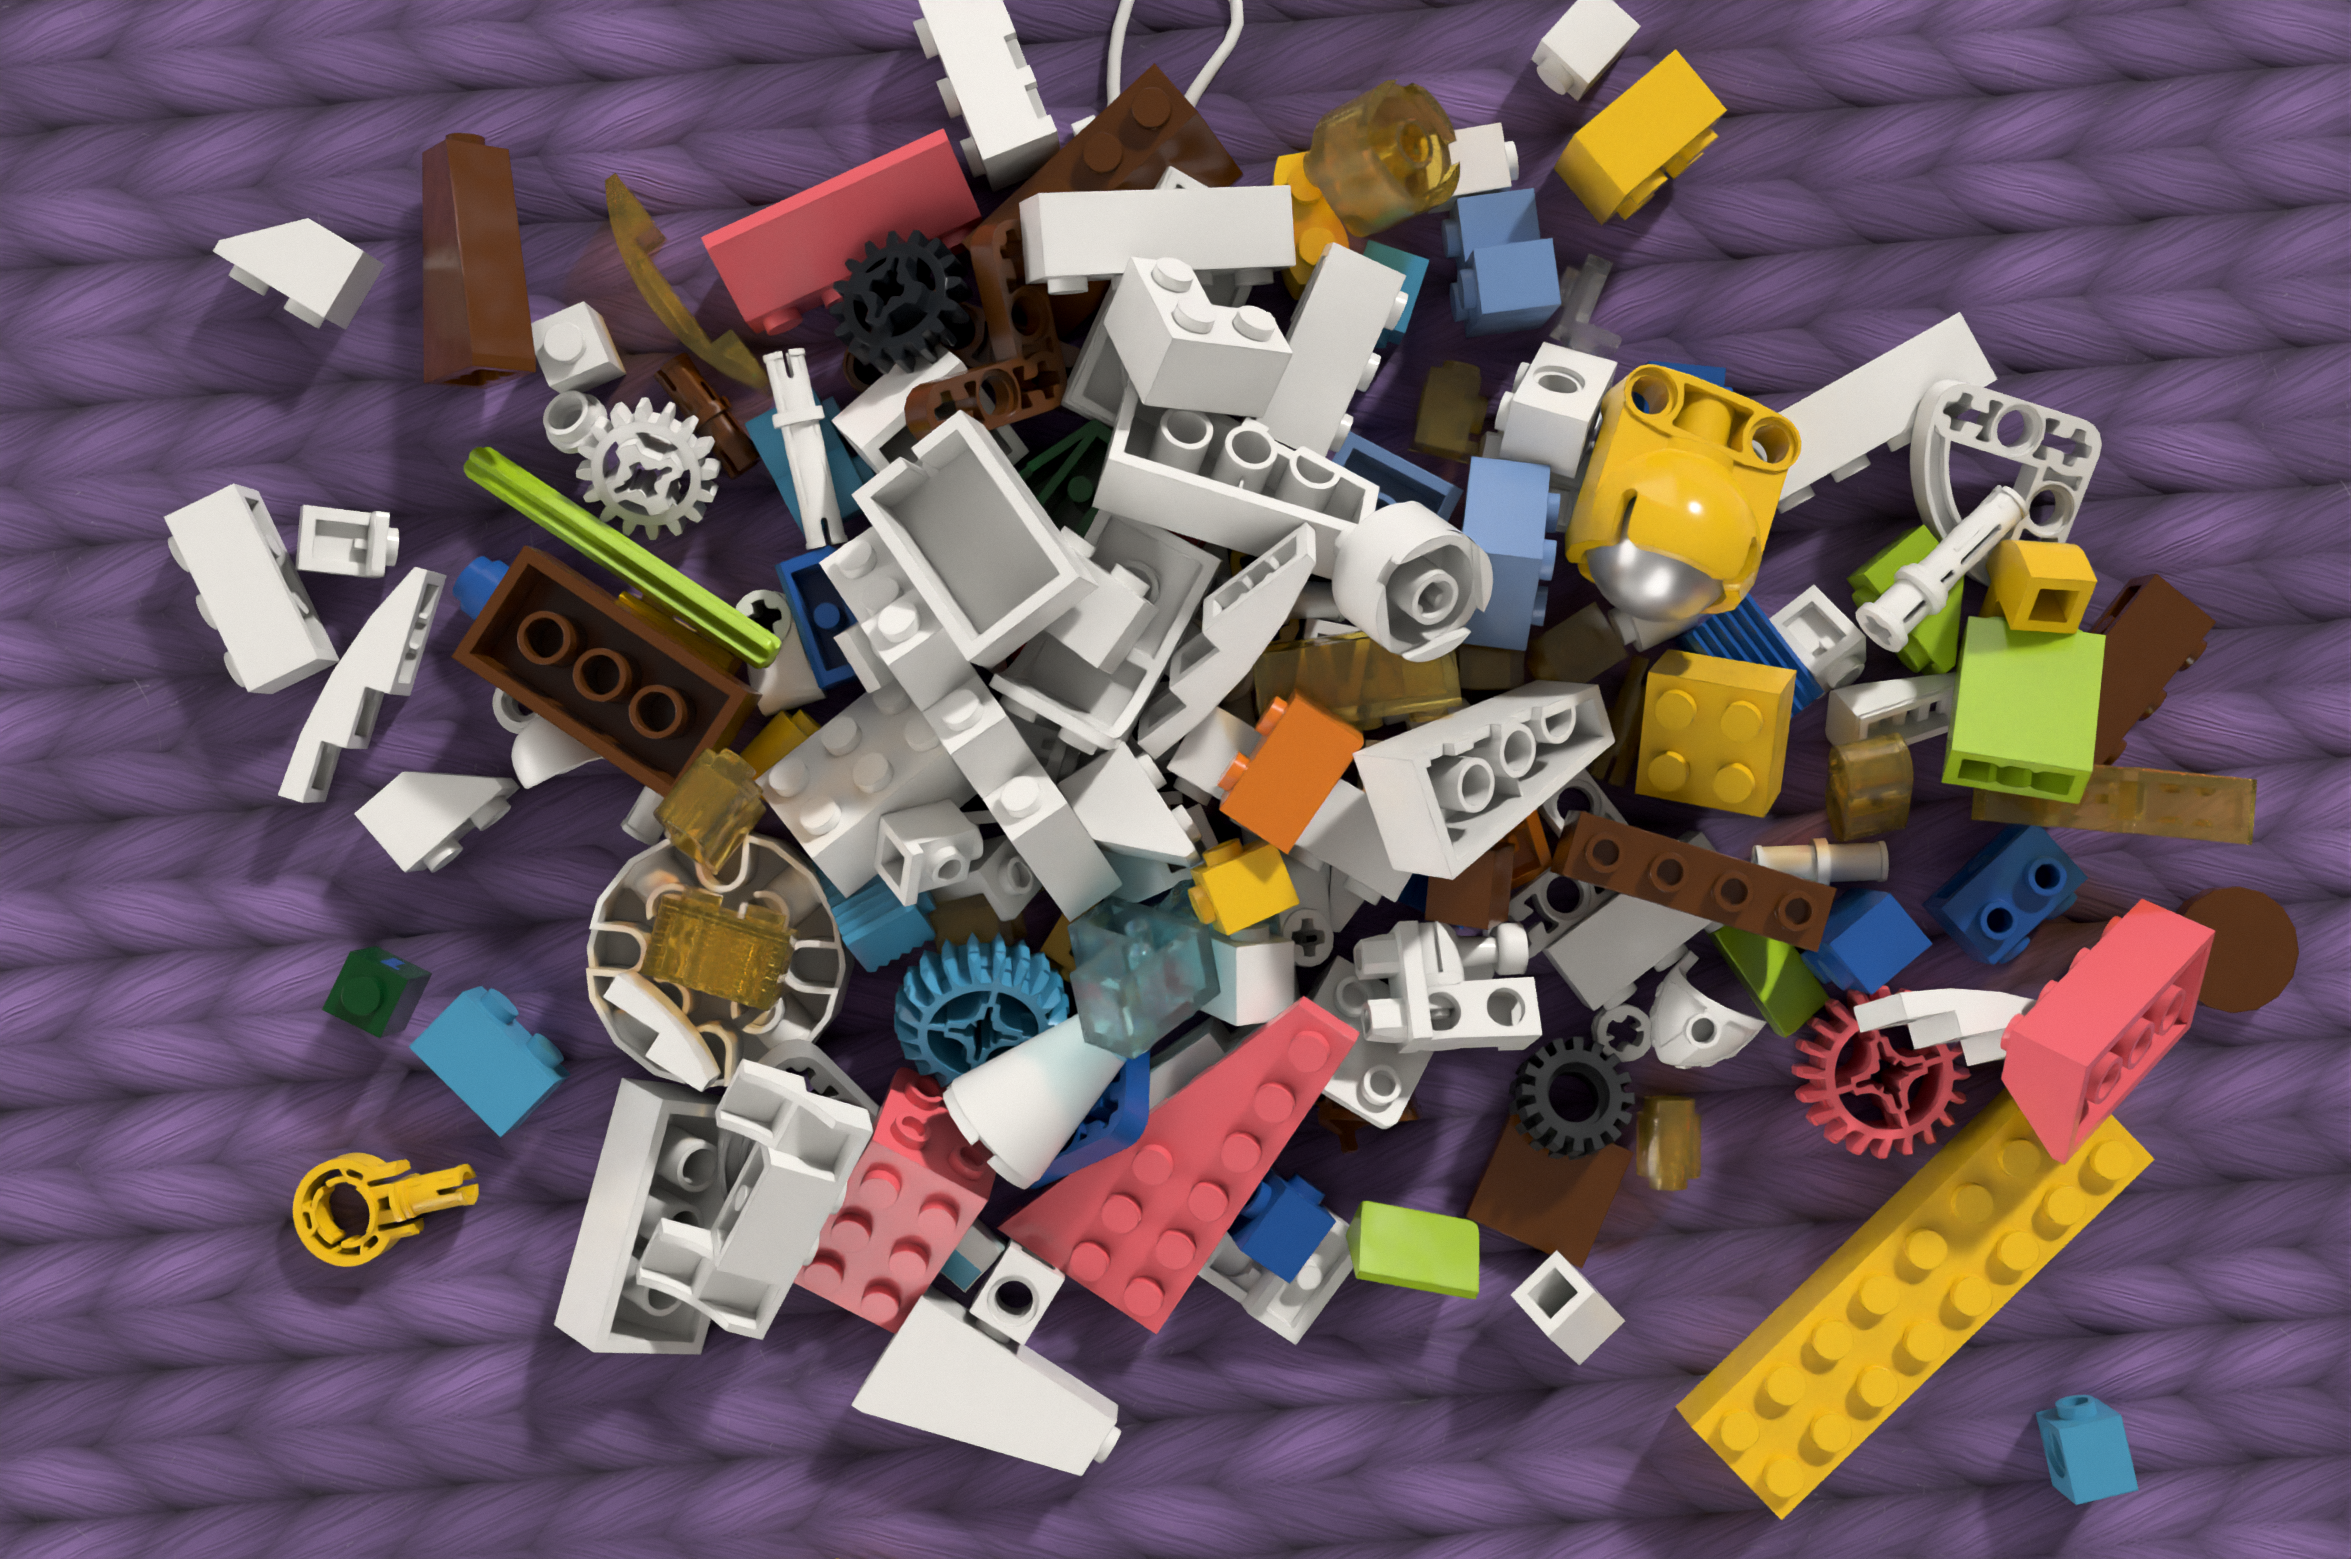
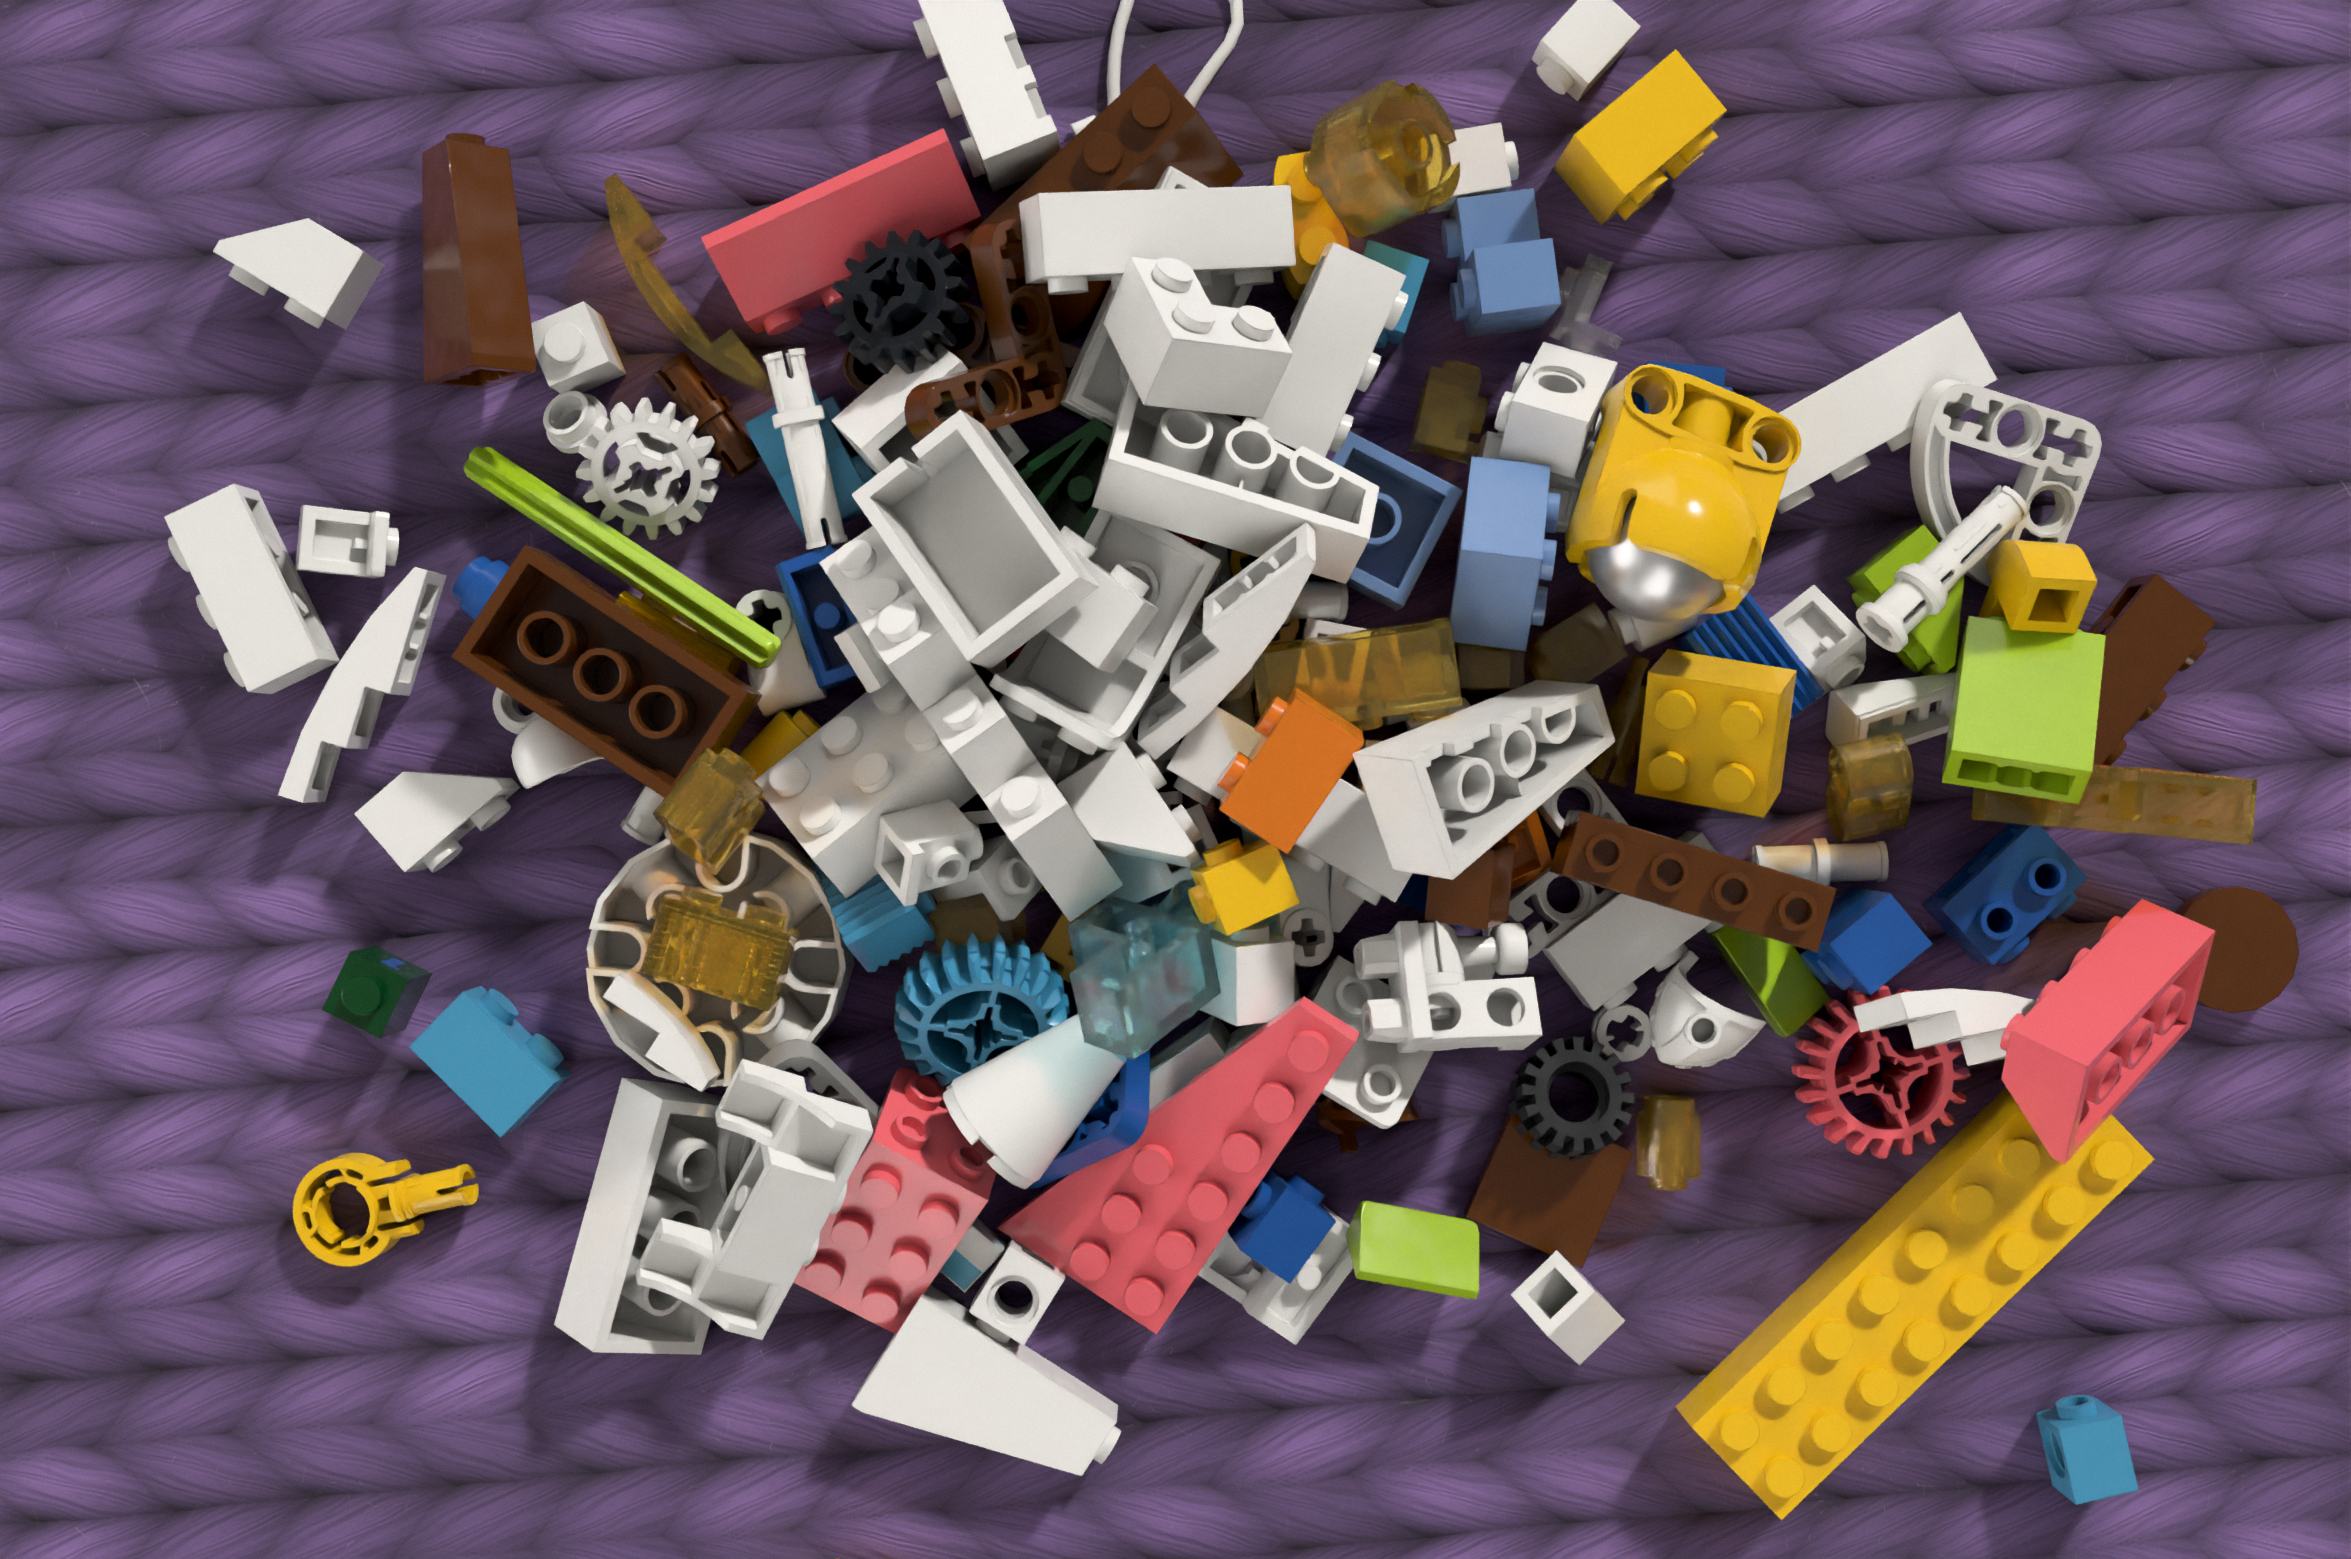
white brick [1332,501,1493,662] -> none

